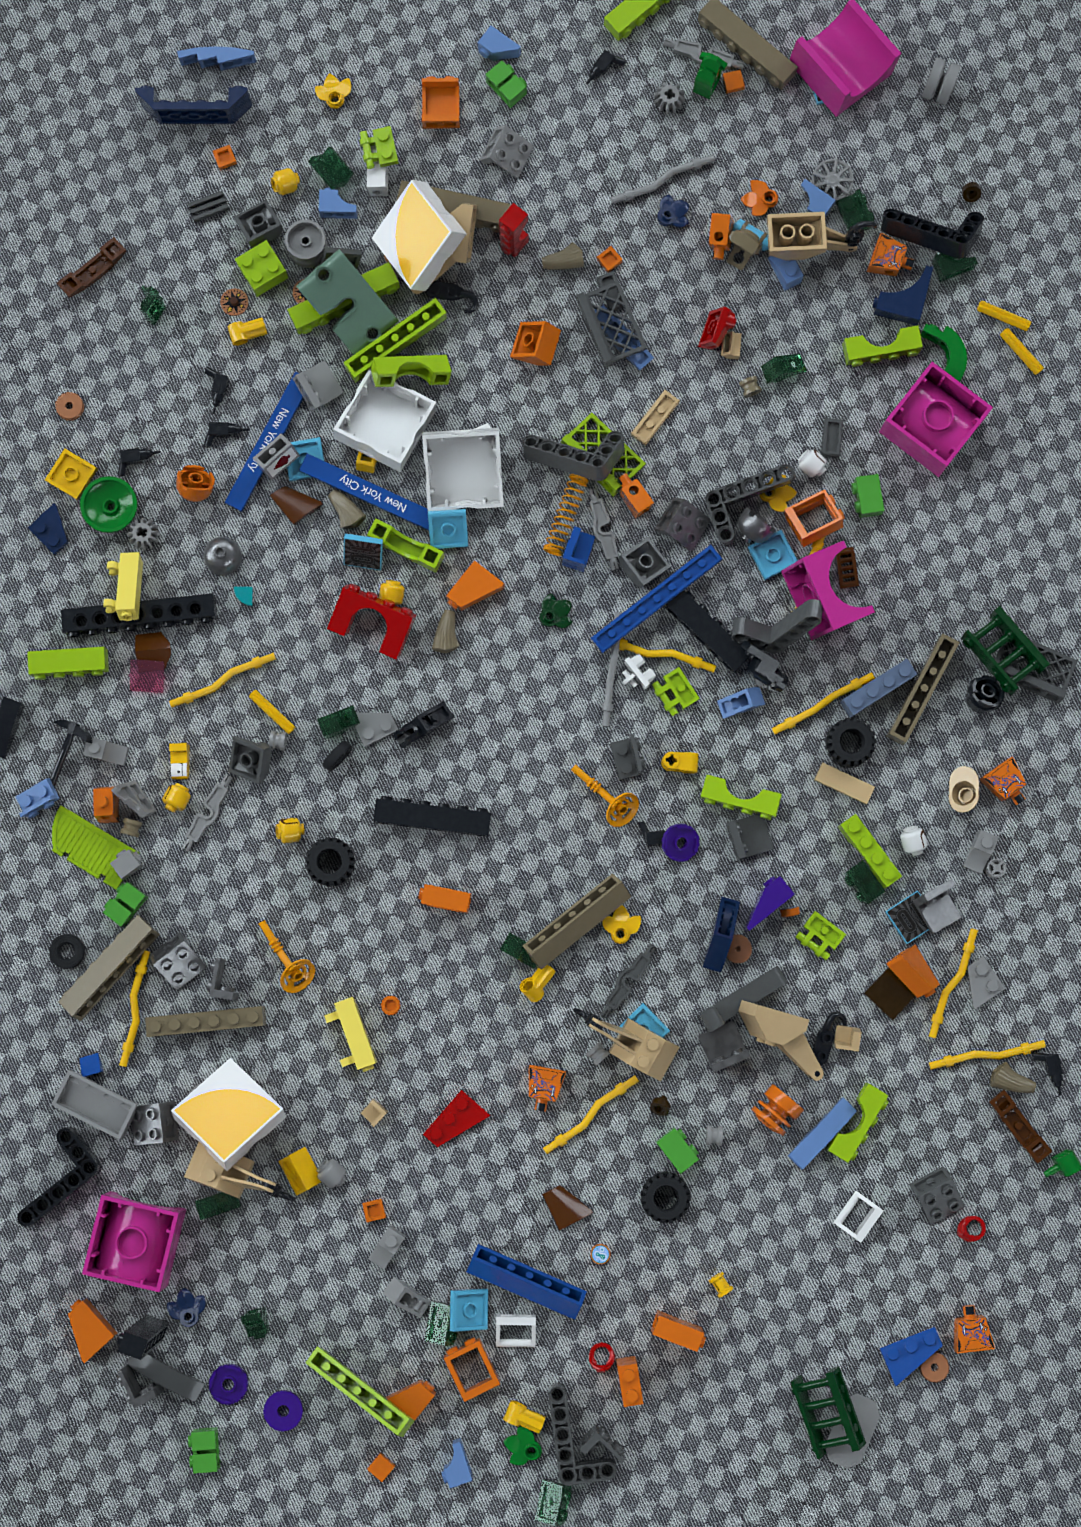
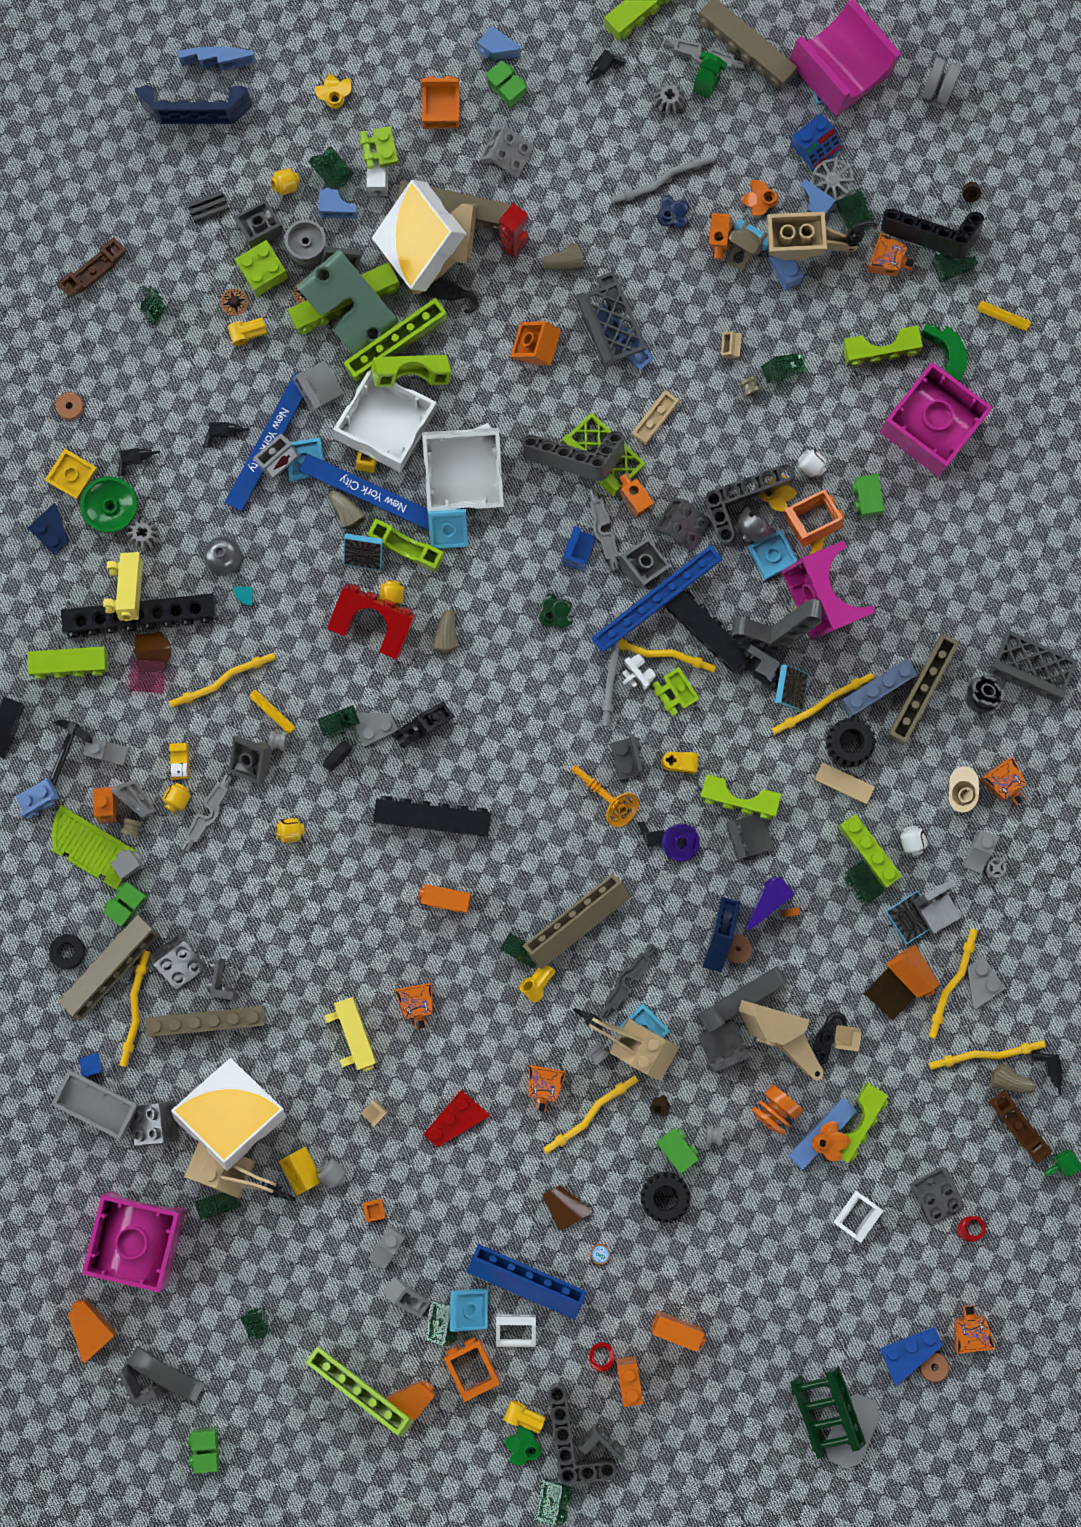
black beam [17,1127,101,1227] -> none
black brick [117,1314,169,1360] -> none
dark blue plate [167,1288,206,1328] -> none
orange cylinder [176,465,215,502] -> none
black piece [205,367,230,414] -> none
dark purple tile [209,1363,249,1405] -> none
orange tile [213,144,237,170] -> none
light orange dish [258,920,315,993] -> none
dark purple tile [263,1390,304,1431] -> none
reddish brown slope [270,486,323,525] -> none
black tyre [305,837,356,887] -> none
orange tile [367,1452,395,1482] -> none
orange tile [381,996,401,1015] -> none
medium blue arch [441,1438,473,1488] -> none
orange slope [446,560,505,611] -> none
light orange piece [543,474,589,556] -> none
orange tile [596,246,623,273] -> none
yellow plate [602,905,641,944] -> none
red slope [698,307,737,350] -> none
yellow bush [708,1271,733,1298] -> none
medium blue arch [717,687,765,719] -> none
orange tile [722,70,745,94] -> none
lime plate [795,911,846,960] -> none
dark grey tile [821,418,843,458] -> none
reddish brown slope [834,547,859,589] -> none
dark blue arch [872,265,933,326] -> none
dark green fence [961,606,1050,696] -> none
yellow axle [1000,328,1043,375] -> none
none -> orange torso [395,983,433,1029]
none -> tile [775,665,809,711]
none -> blue slope [790,113,843,171]
none -> orange plate [812,1121,850,1161]

